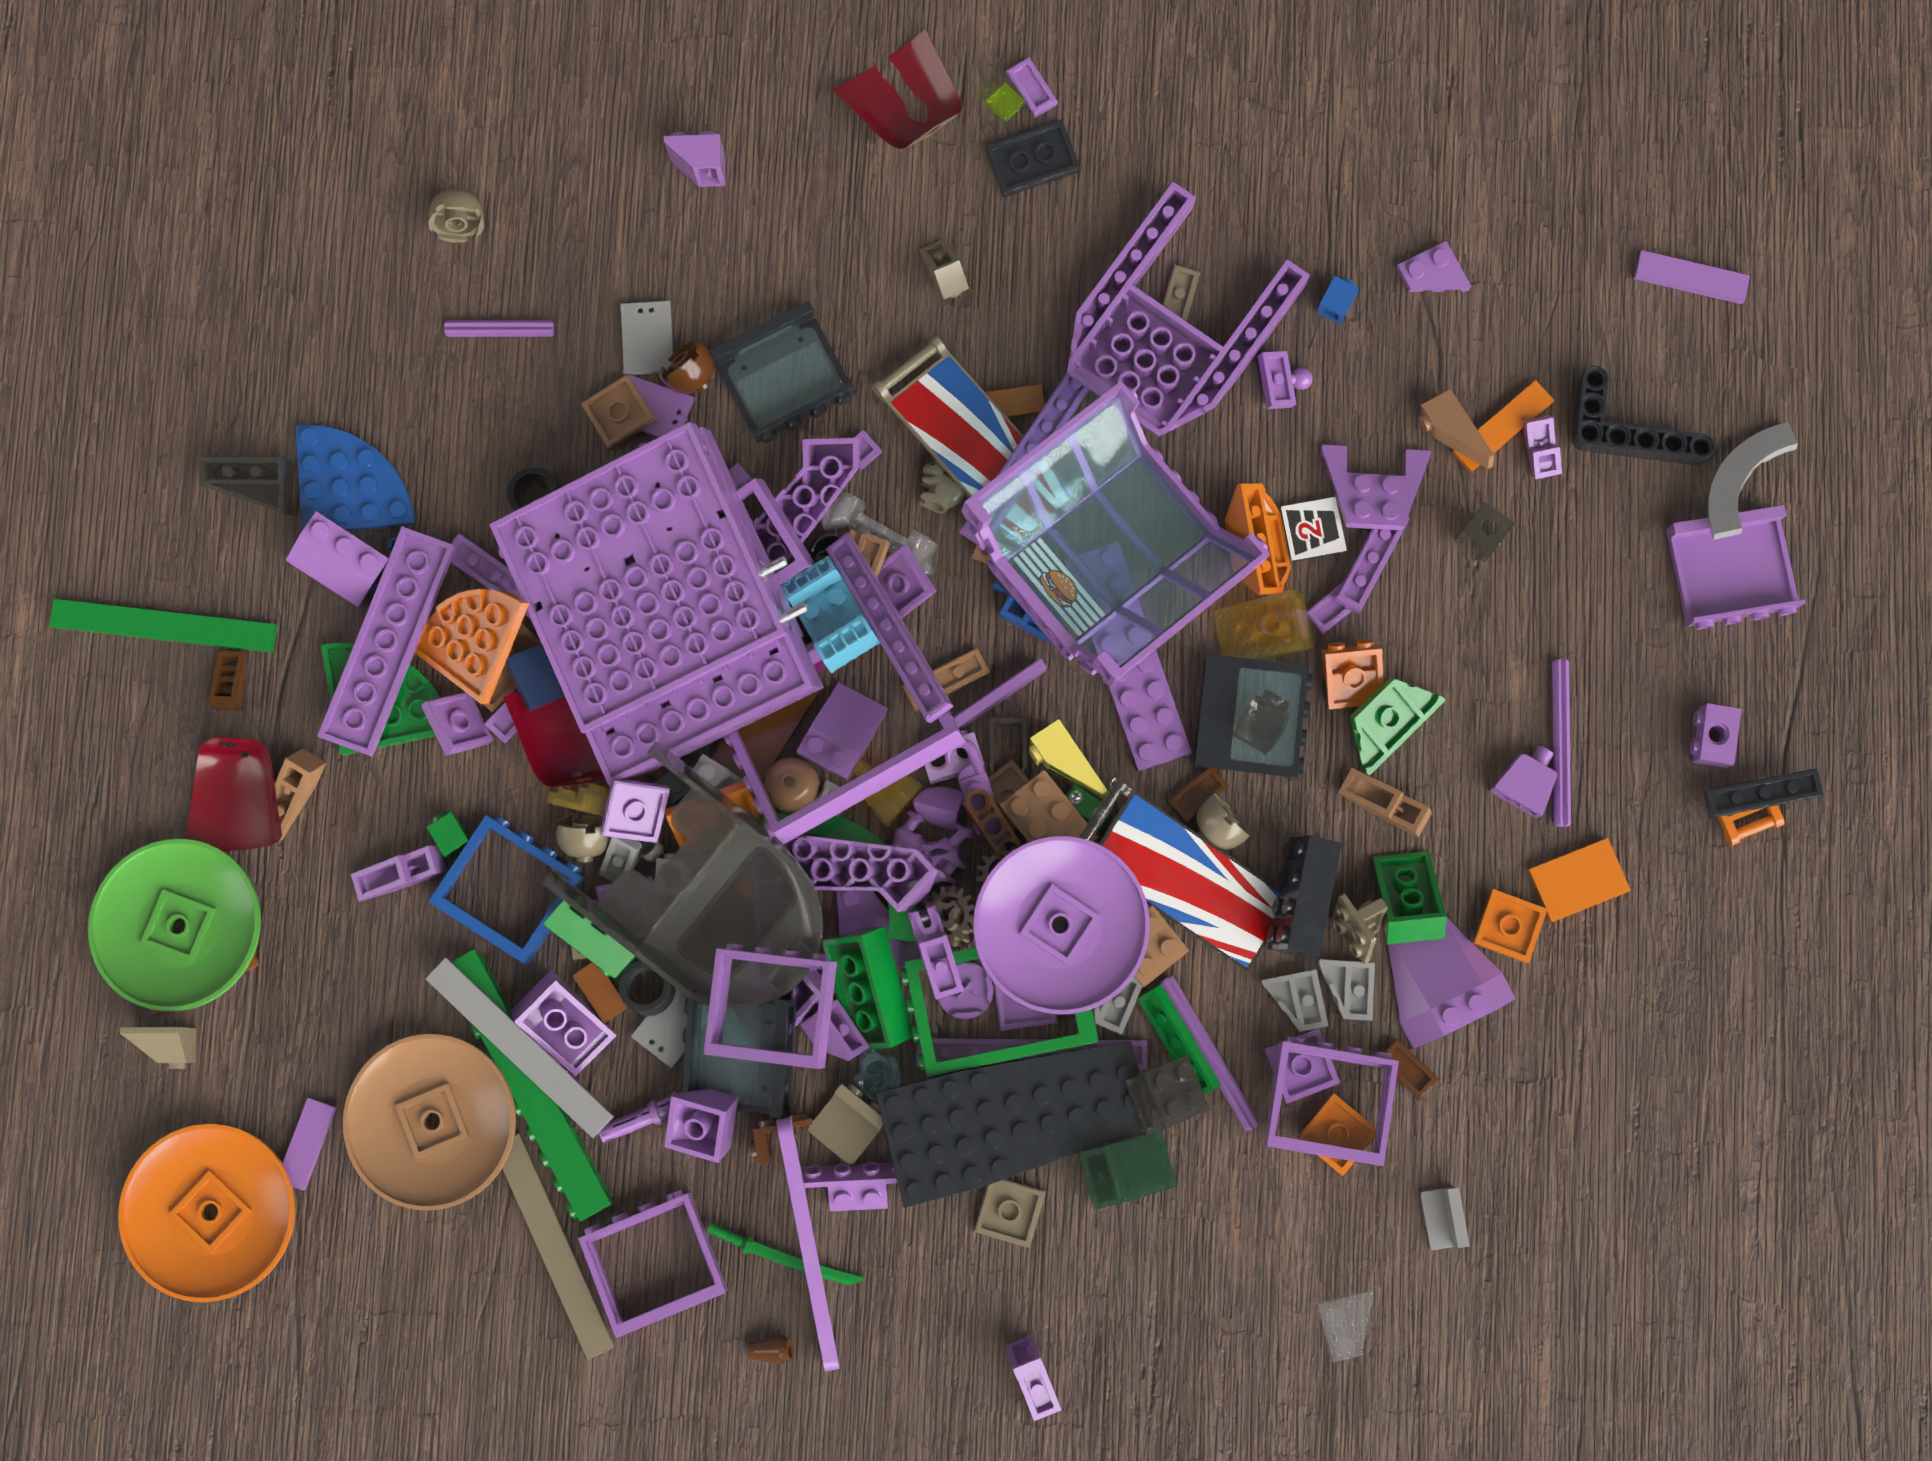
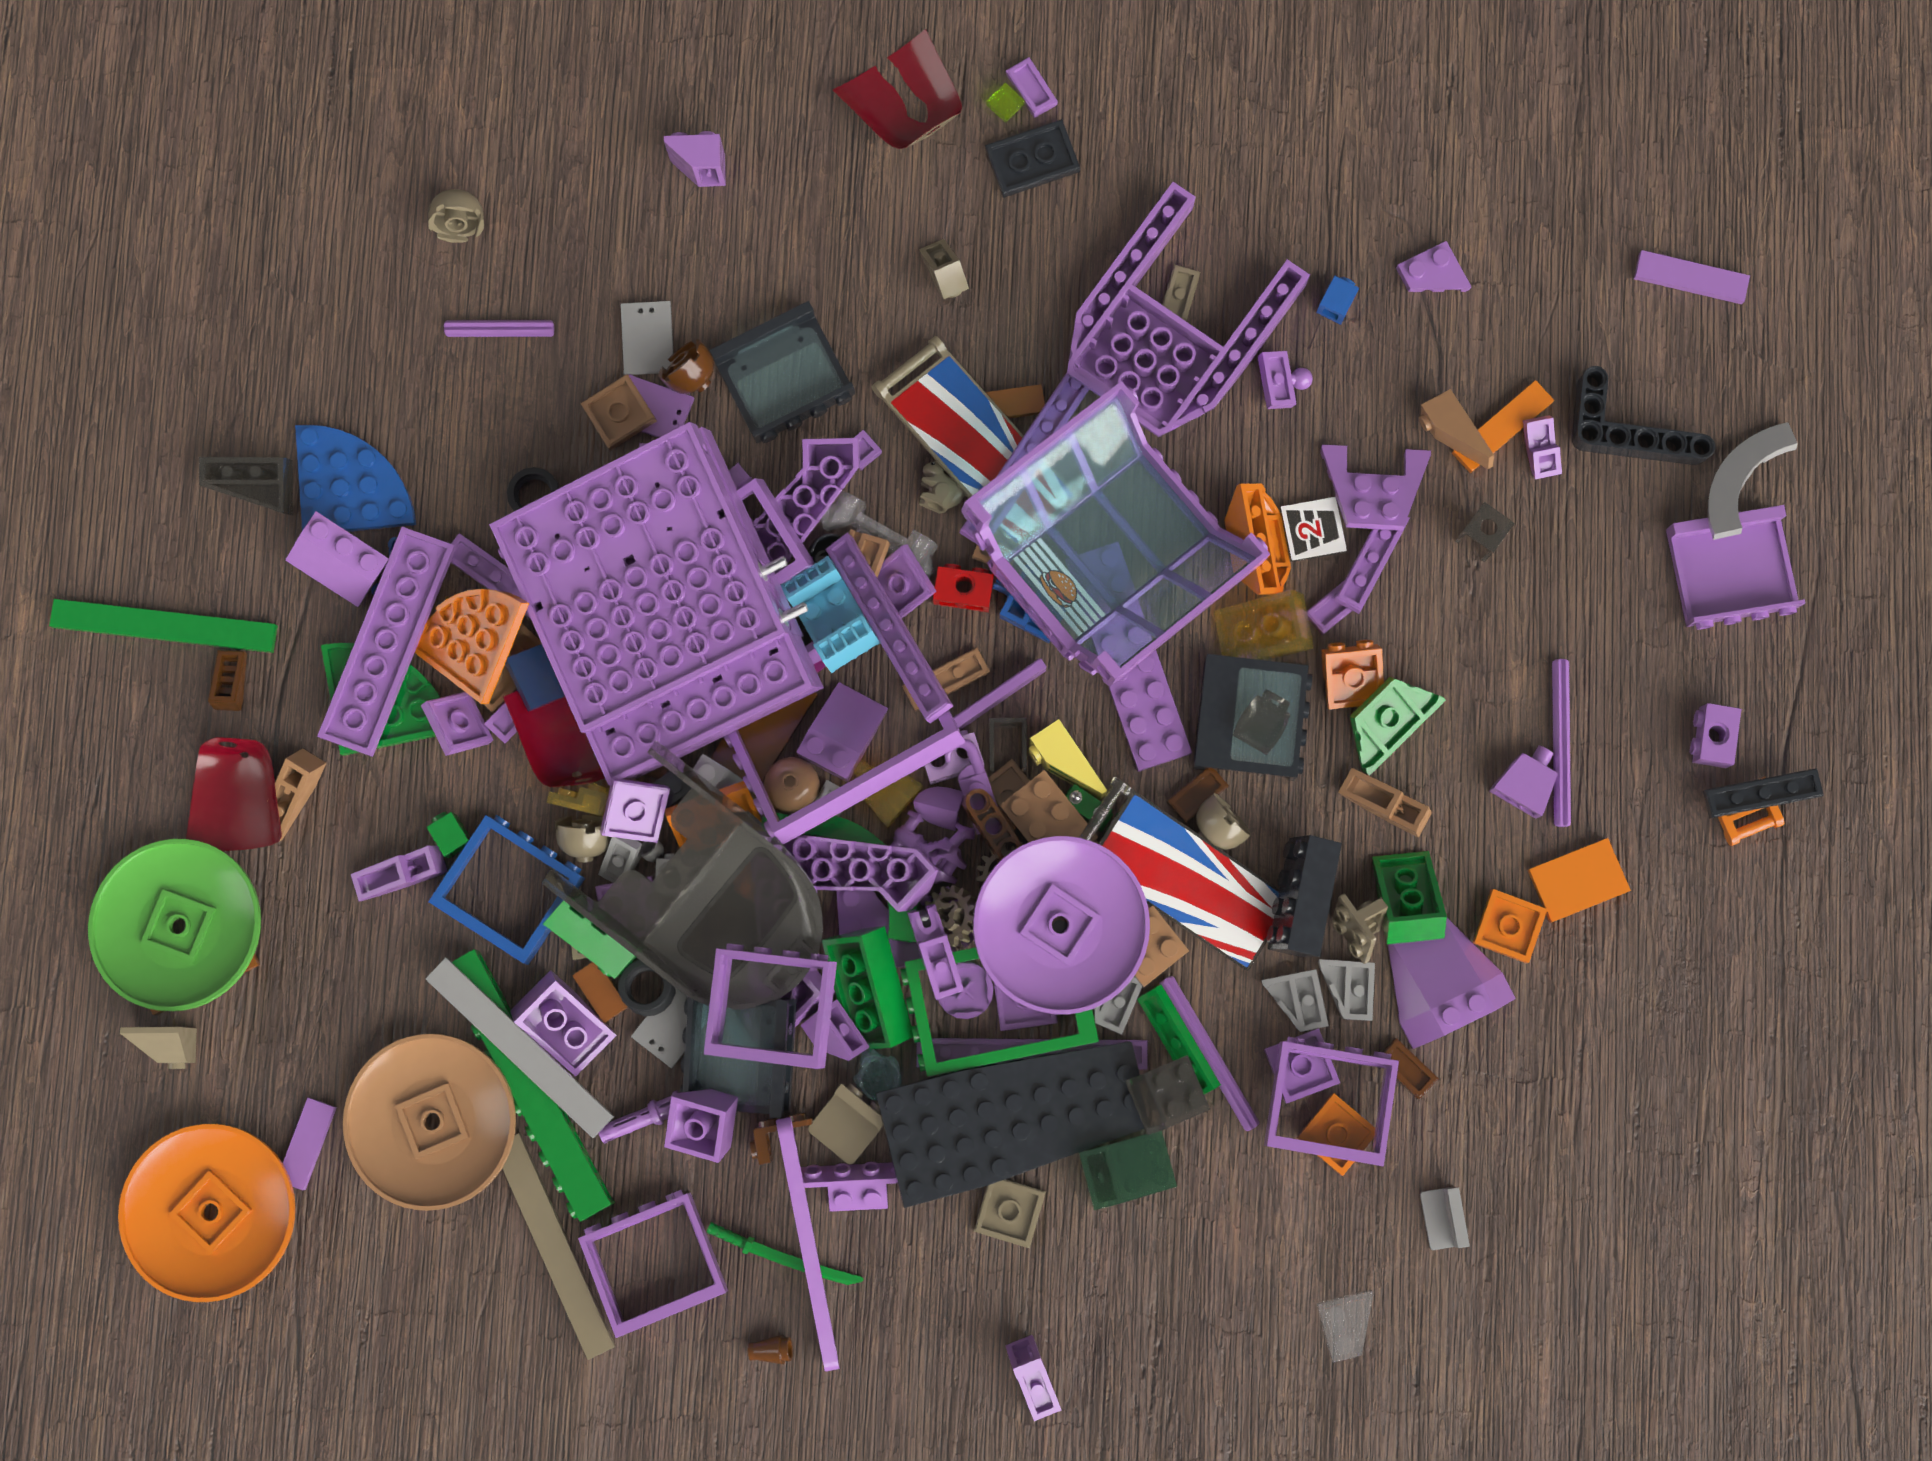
none -> red brick [933,564,994,613]

